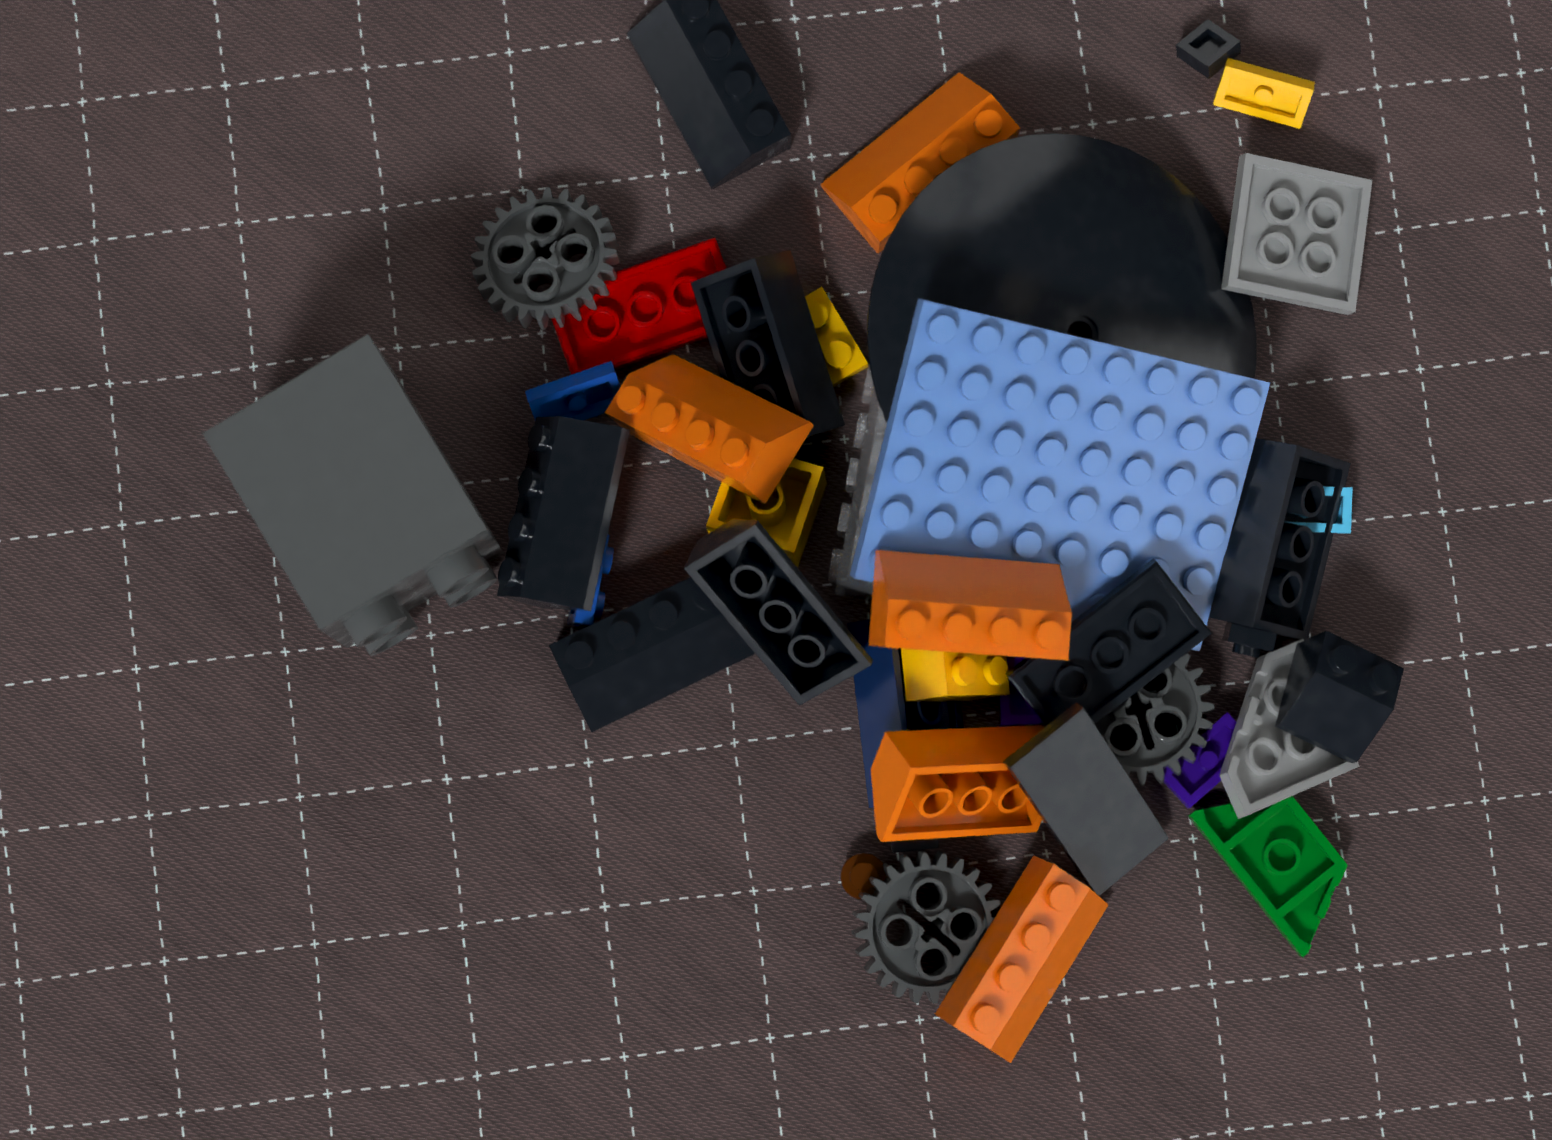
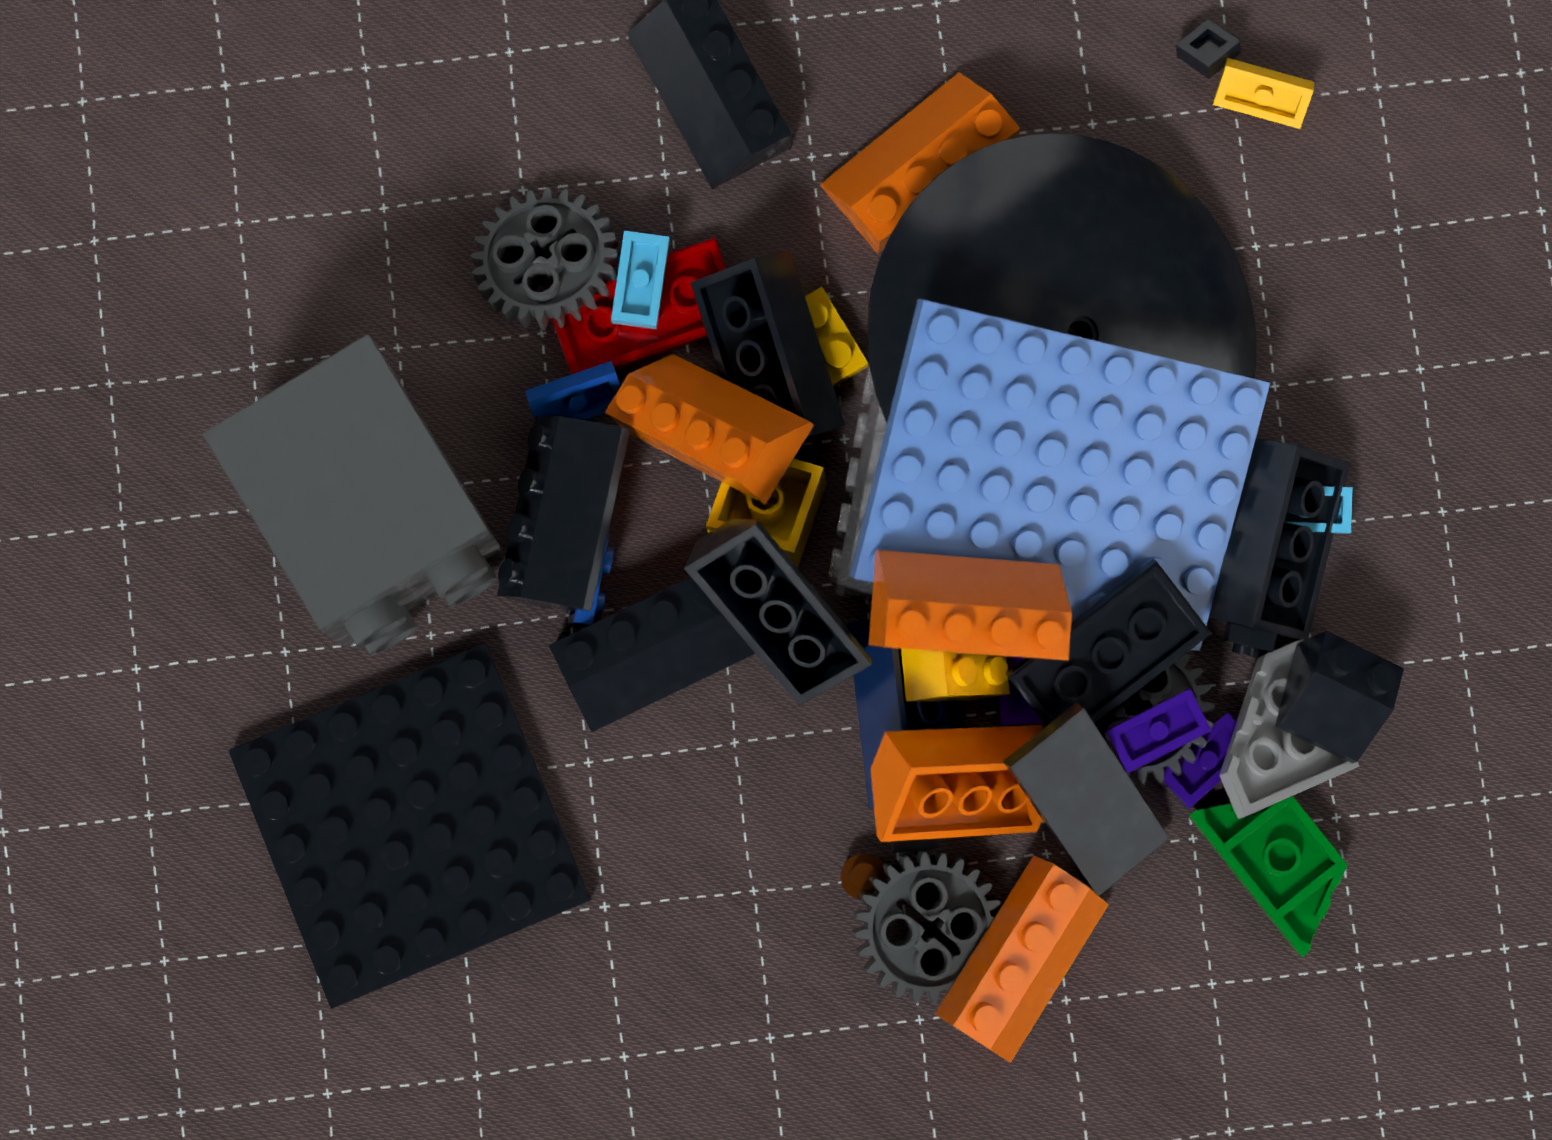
light grey plate [1221,153,1373,315] -> none
none -> black plate [228,644,591,1009]
none -> medium azure plate [611,231,670,329]
none -> dark purple plate [1105,688,1212,773]

